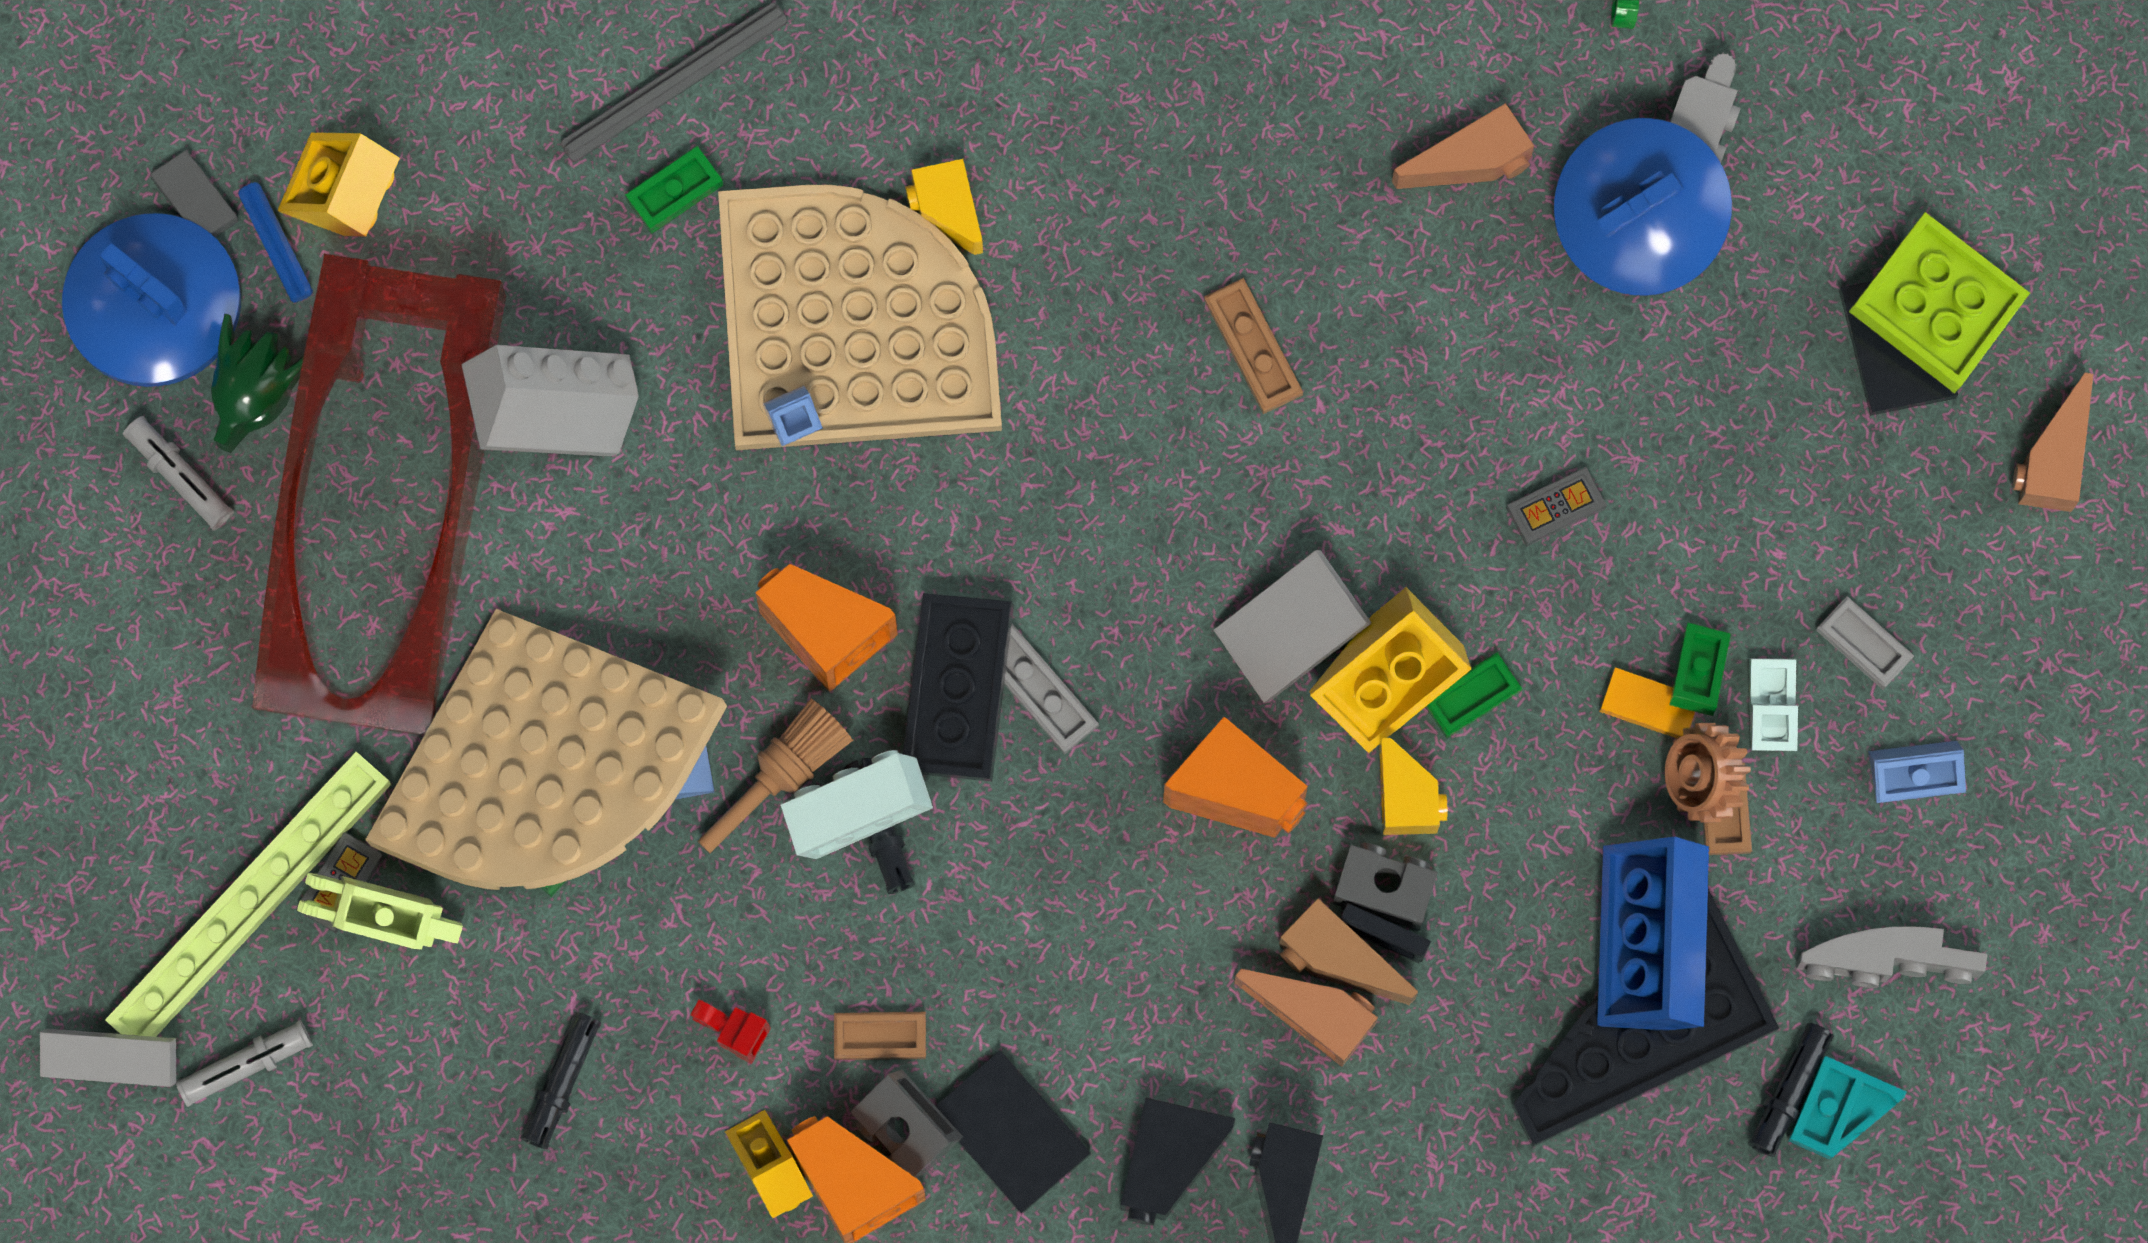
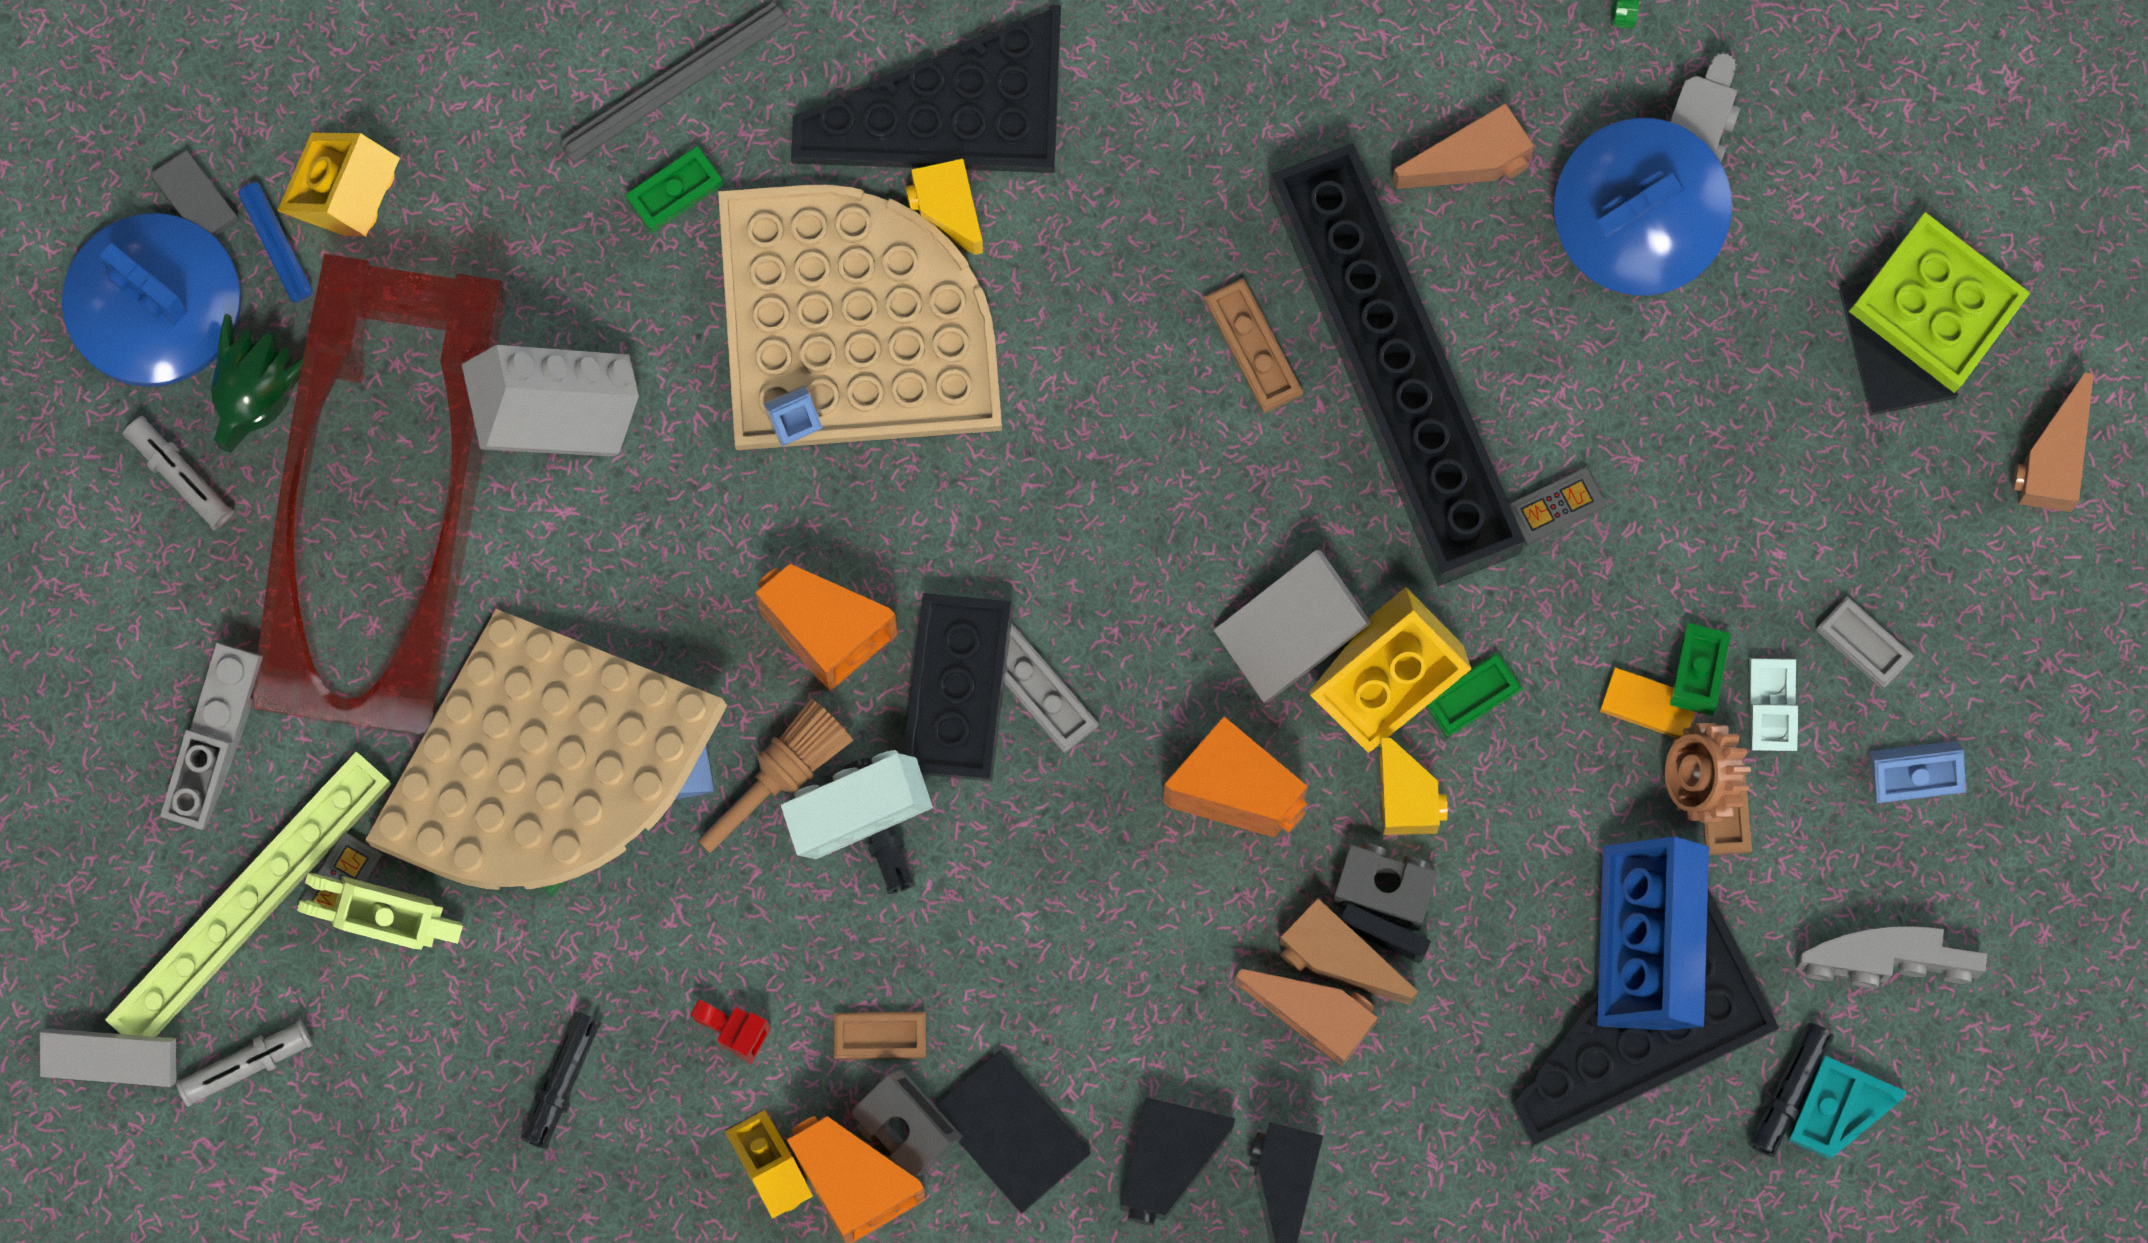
none -> light grey slope [160,643,263,830]
none -> black wing [791,5,1061,173]
none -> black brick [1269,143,1525,587]

